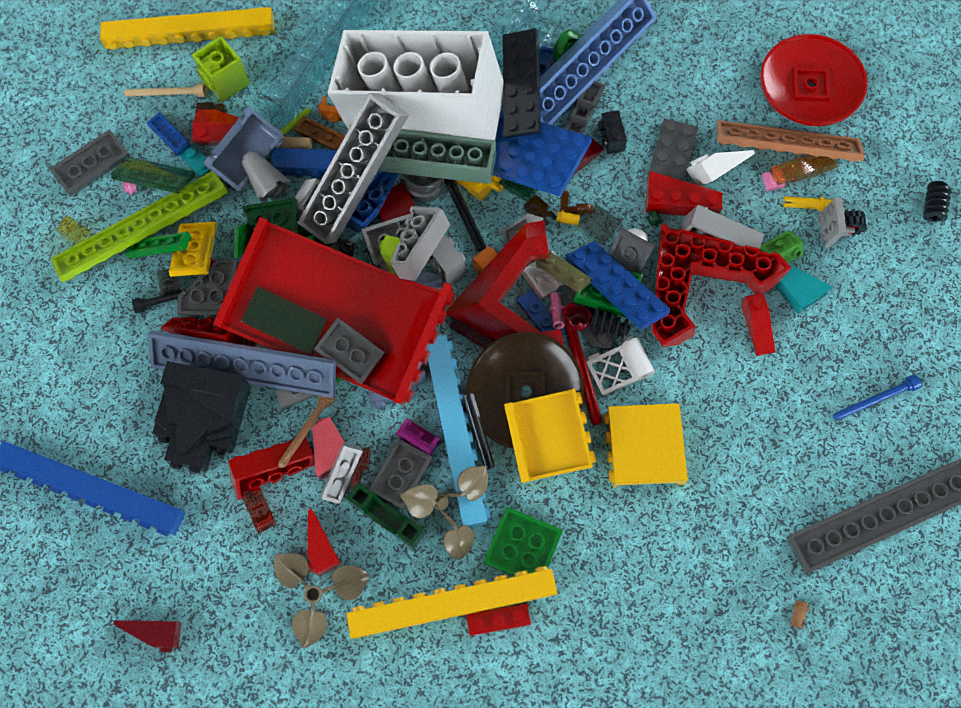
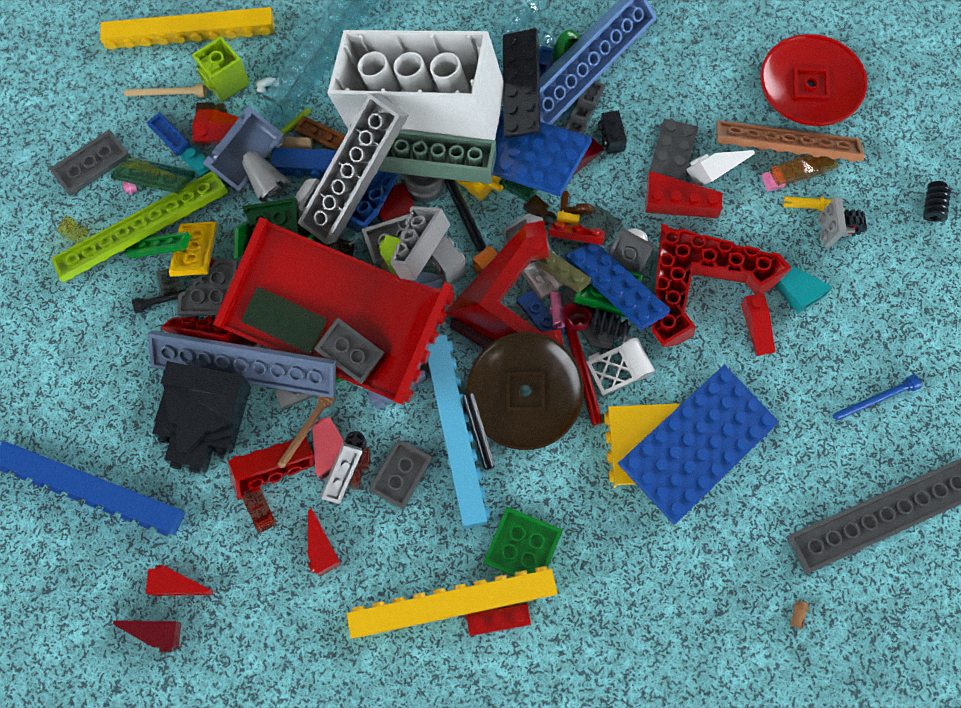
dark tan plant [274,553,369,648] -> none
orange bracket [318,96,343,122] -> none
dark green arch [346,483,426,550] -> none
magenta hinge [396,418,442,456] -> none
dark tan plant [400,465,488,560] -> none
yellow panel [504,388,596,483] -> none
dark green plate [646,210,663,227] -> none
light grey wedge [680,205,764,249] -> none
bright green bracket [760,230,804,263] -> none
none -> red slope [146,565,213,596]
none -> white arm [256,78,281,93]
none -> black wheel [345,431,367,451]
none -> red plate [548,222,606,245]
none -> blue plate [617,364,779,525]

